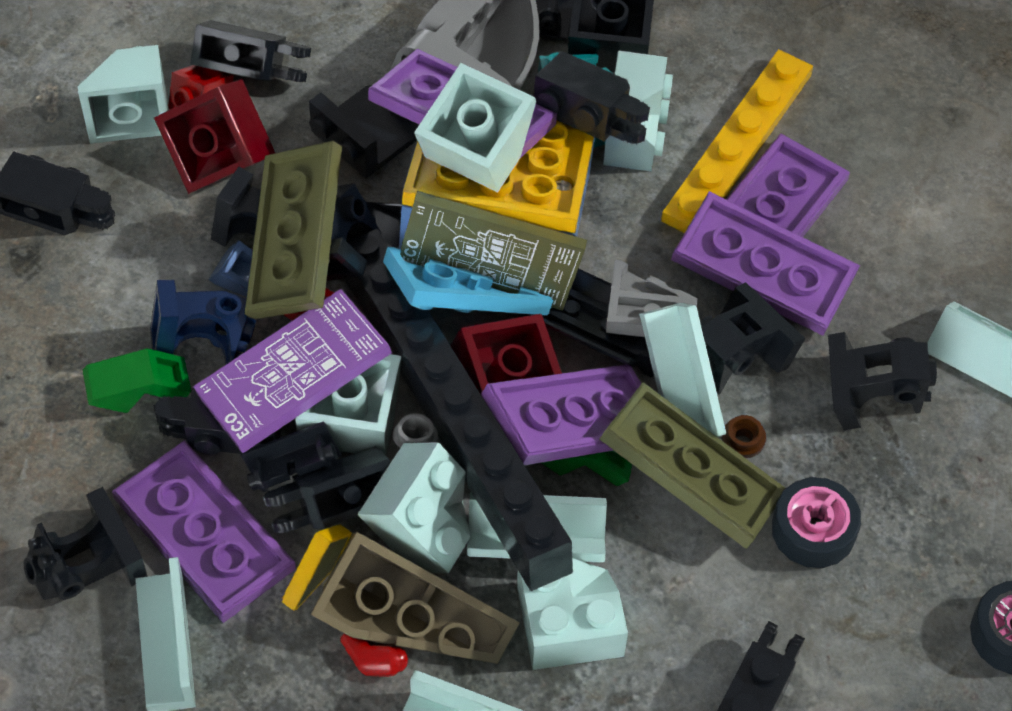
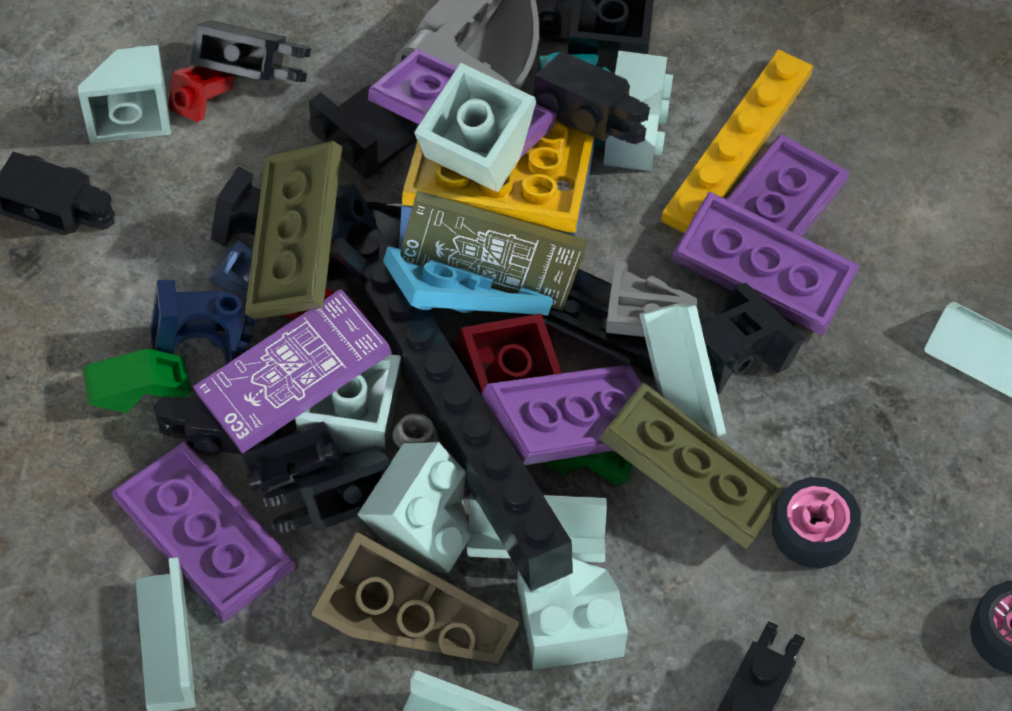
black tile [24,487,148,600] -> none
dark red slope [154,79,275,194] -> none
yellow tile [282,524,352,611] -> none
red arm [340,634,408,677] -> none
reddish brown plate [721,415,766,458] -> none
black tile [828,332,937,431] -> none

